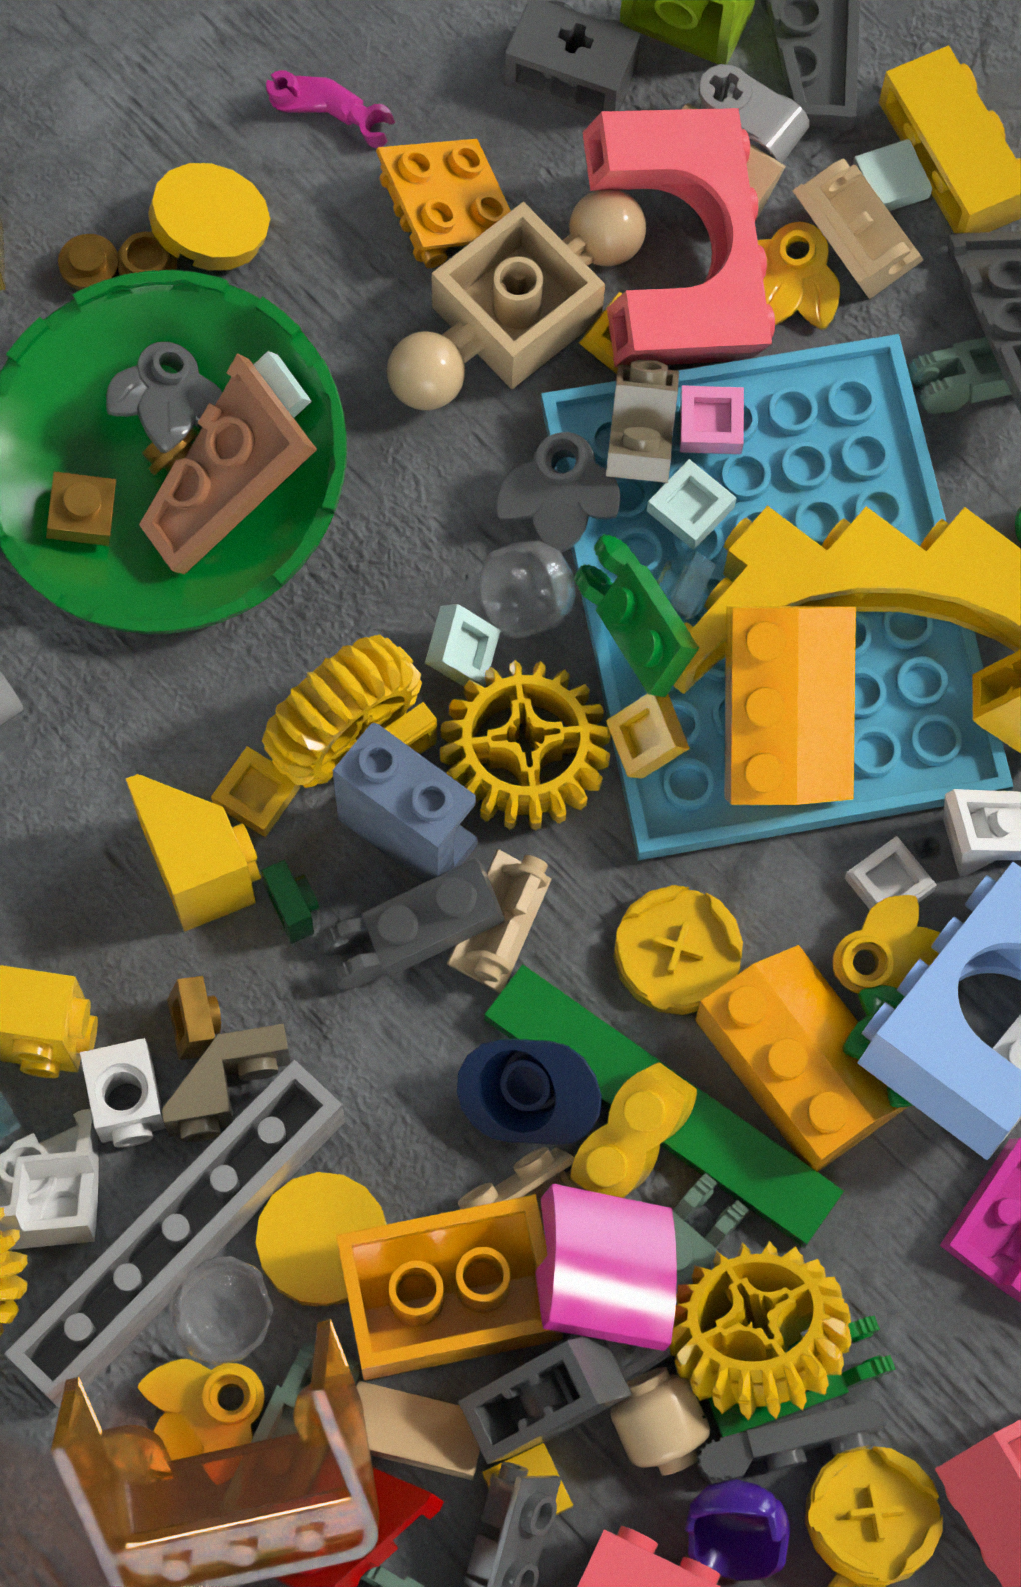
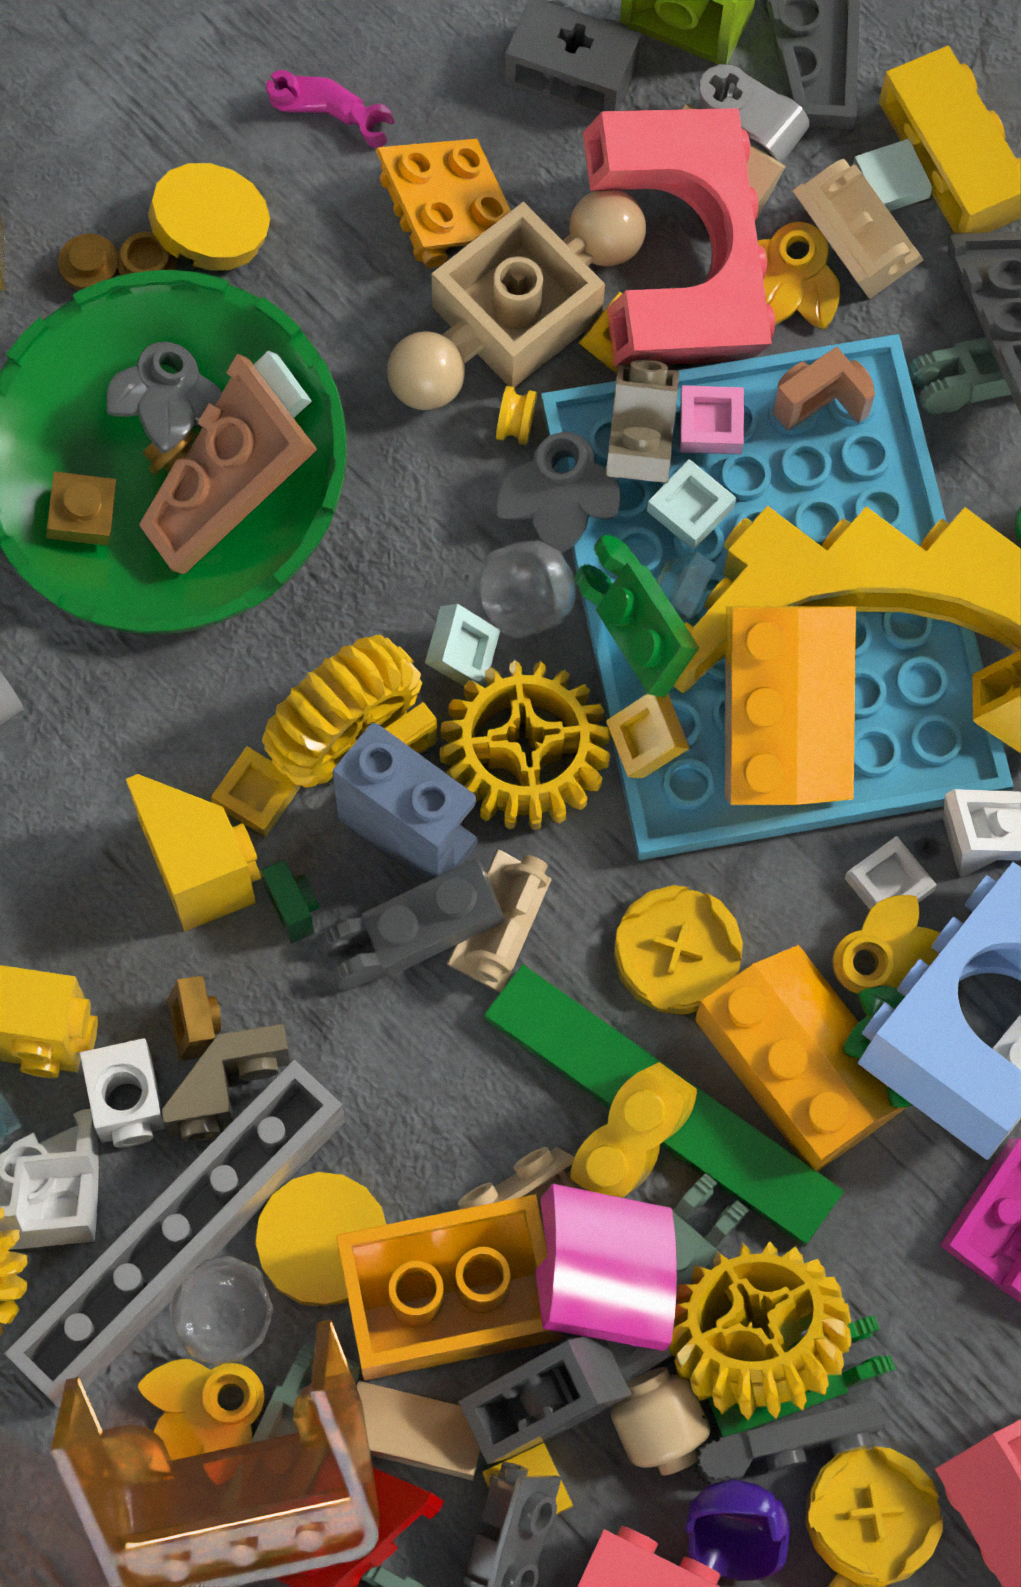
dark blue piece [457,1039,601,1145] -> none
none -> yellow bush [496,386,537,446]
none -> nougat bracket [773,346,875,431]

